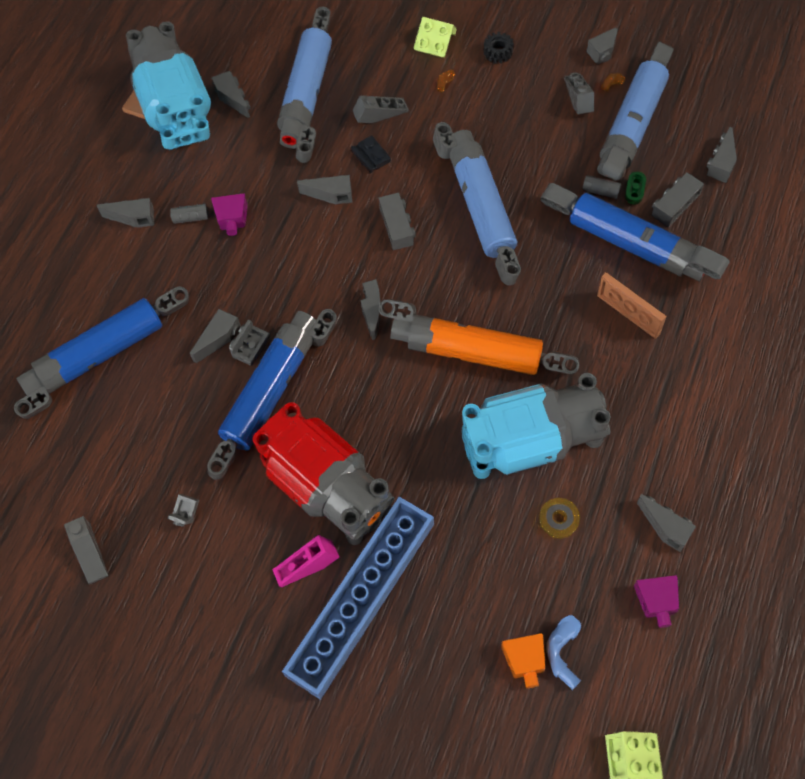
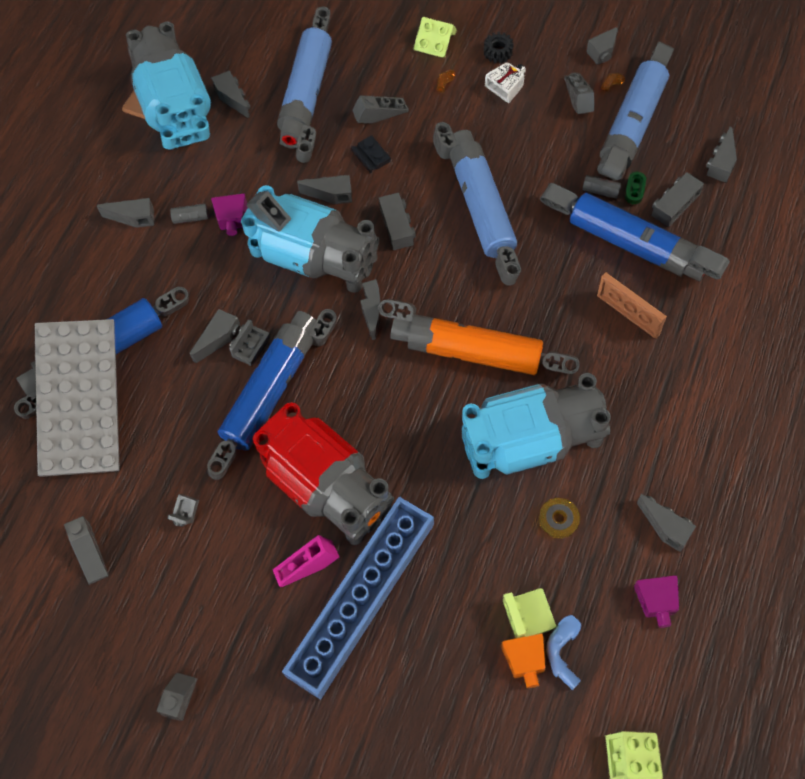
none -> light grey plate [35,319,120,477]
none -> dark grey slope [157,673,197,721]
none -> piece [241,185,379,293]
none -> dark grey slope [246,191,291,232]
none -> white torso [485,63,526,103]
none -> yellowish green bracket [503,588,556,638]

